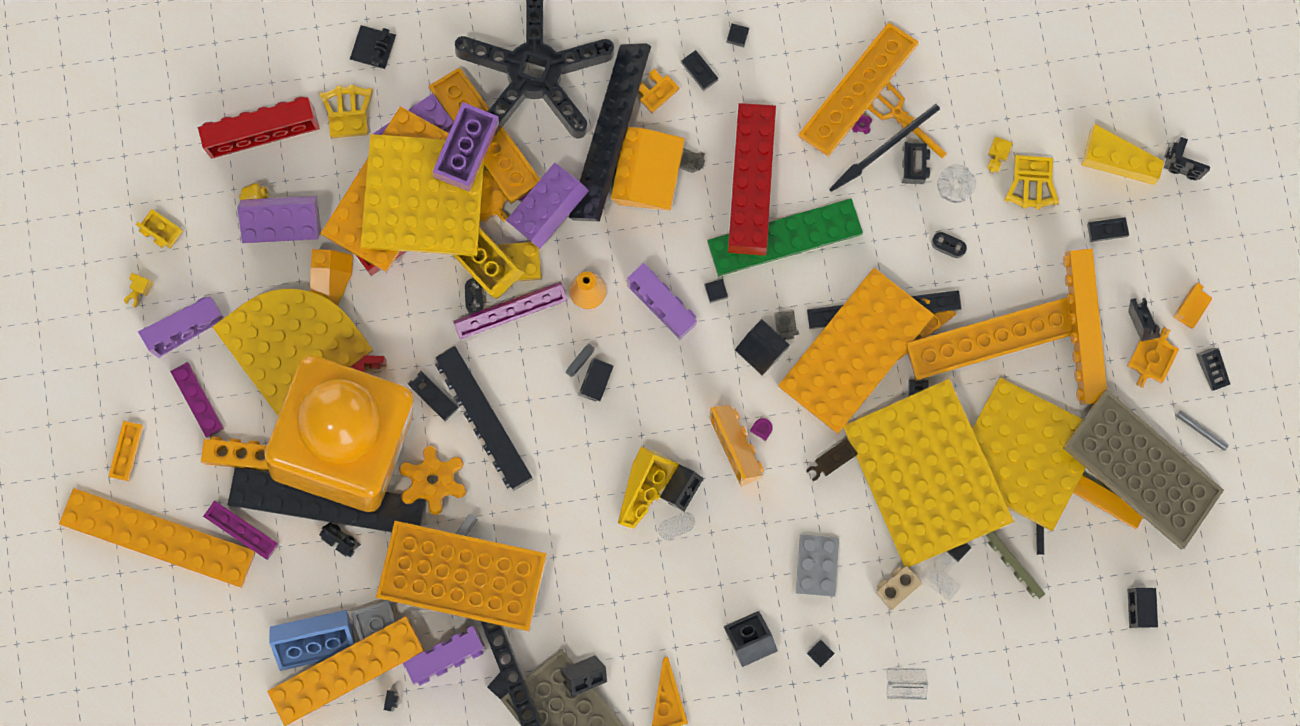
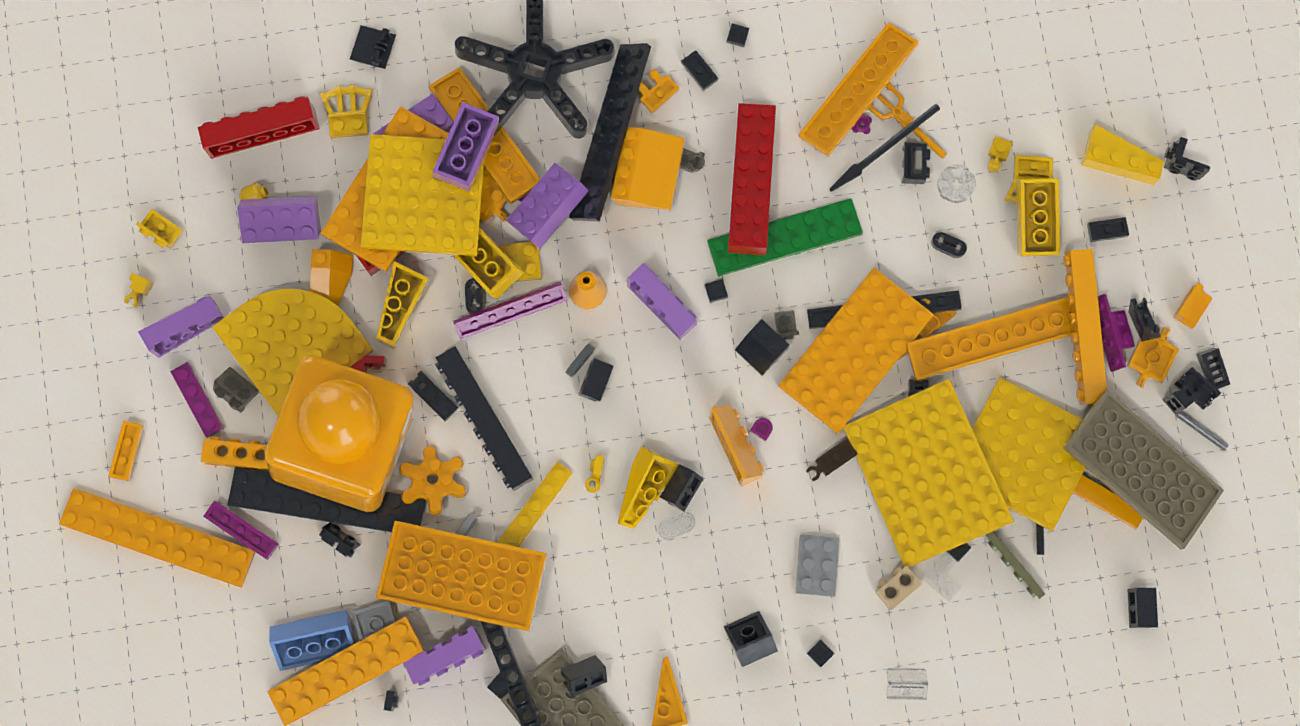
none -> clear smoke bracket [213,367,259,413]
none -> yellow wedge [376,261,428,349]
none -> yellow plate [497,462,573,547]
none -> yellow plate [585,455,604,493]
none -> yellow brick [1016,178,1060,256]
none -> magenta bracket [1098,294,1135,372]
none -> black hinge [1163,385,1201,415]
none -> black hinge [1174,367,1221,410]

